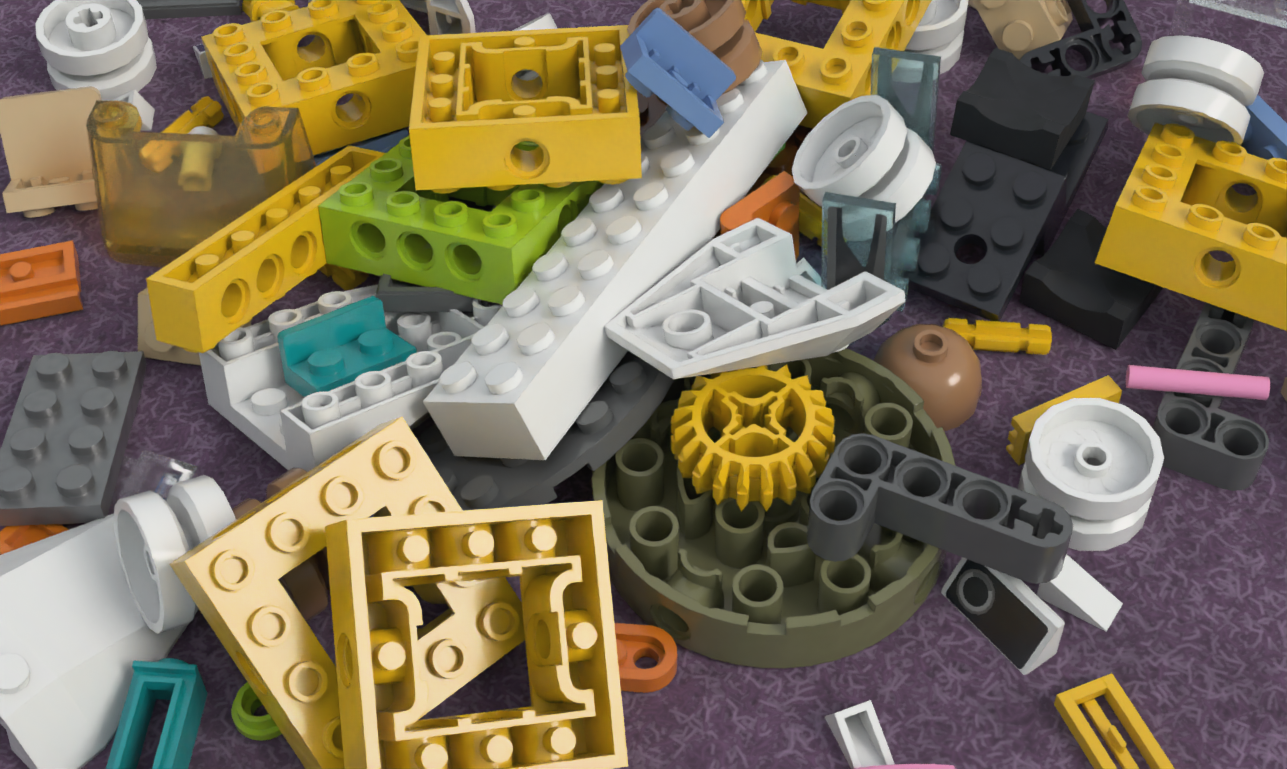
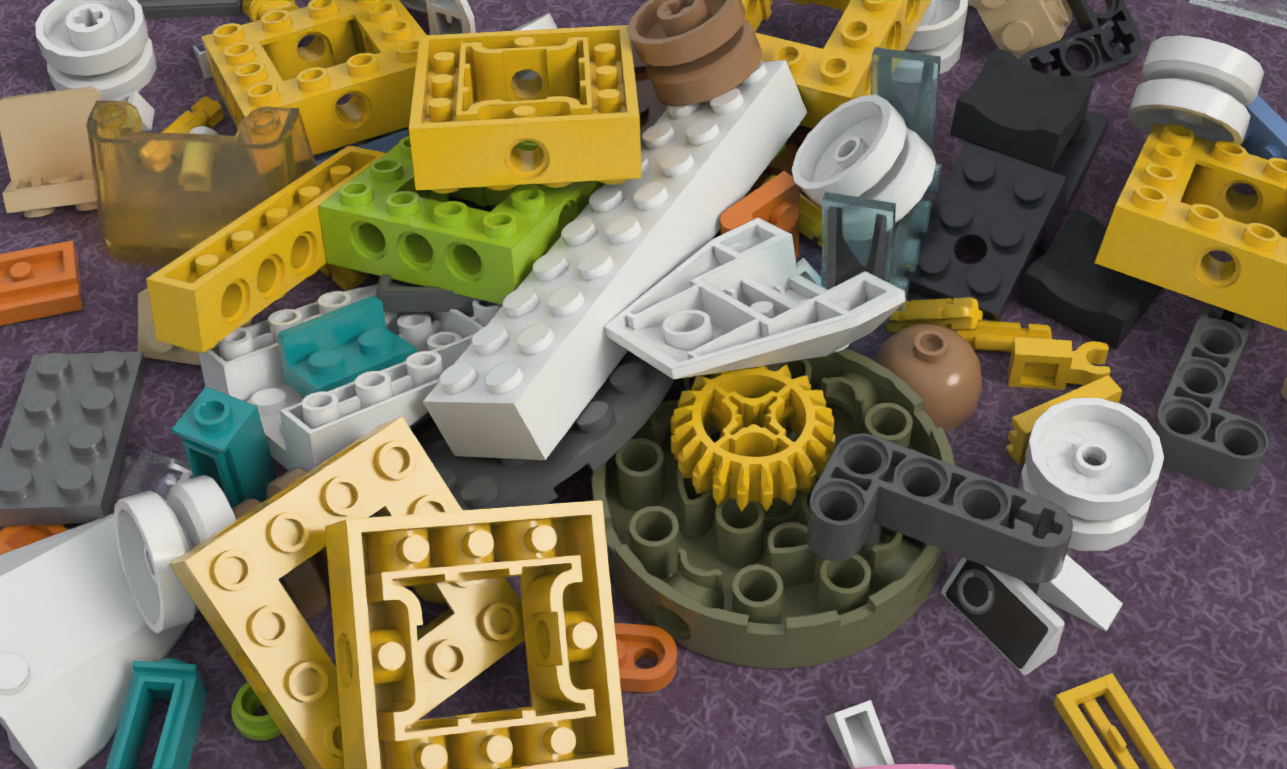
medium blue bracket [620,8,736,138] -> none
bright pink piece [1126,365,1270,400] -> none
none -> teal window [171,386,277,509]
none -> yellow axle [884,297,983,333]
none -> yellow plate [1008,337,1110,390]

